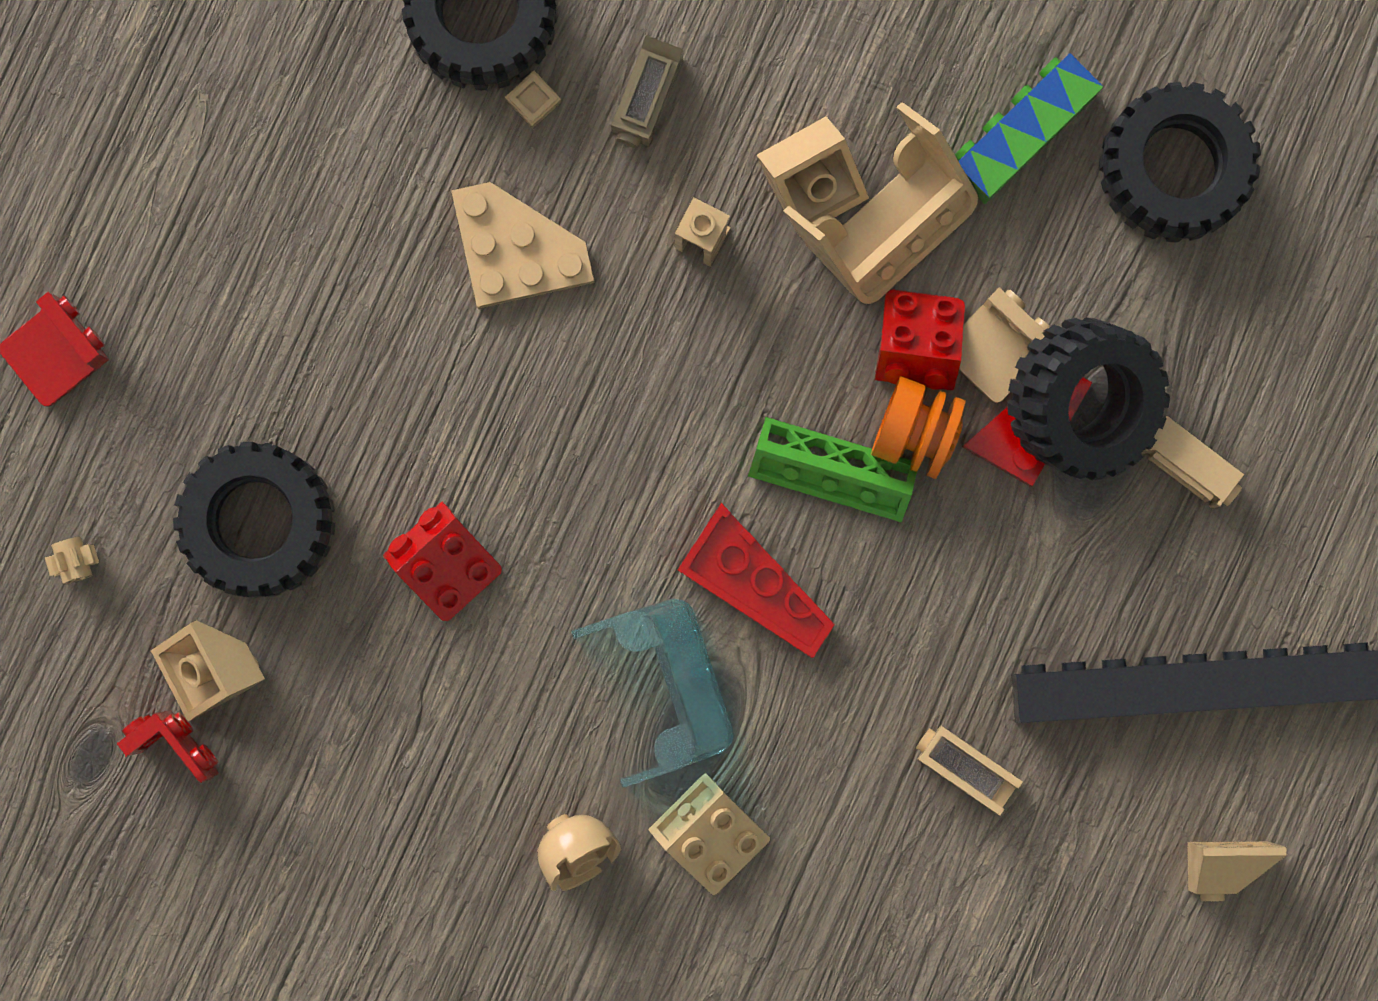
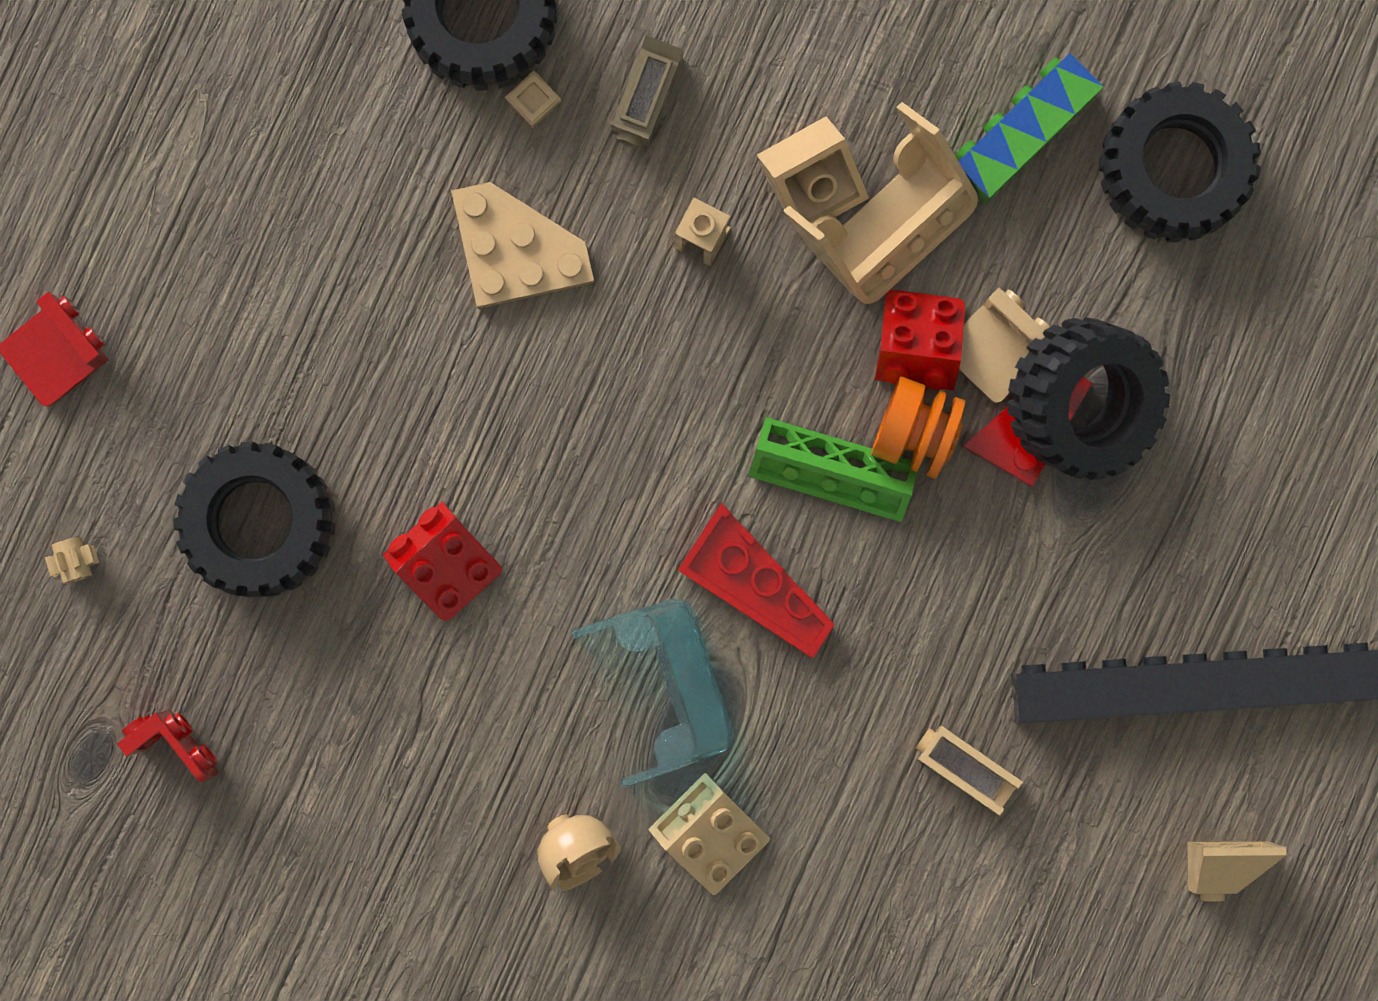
tan slope [151,621,265,722] -> none
tan window [1141,415,1244,509] -> none

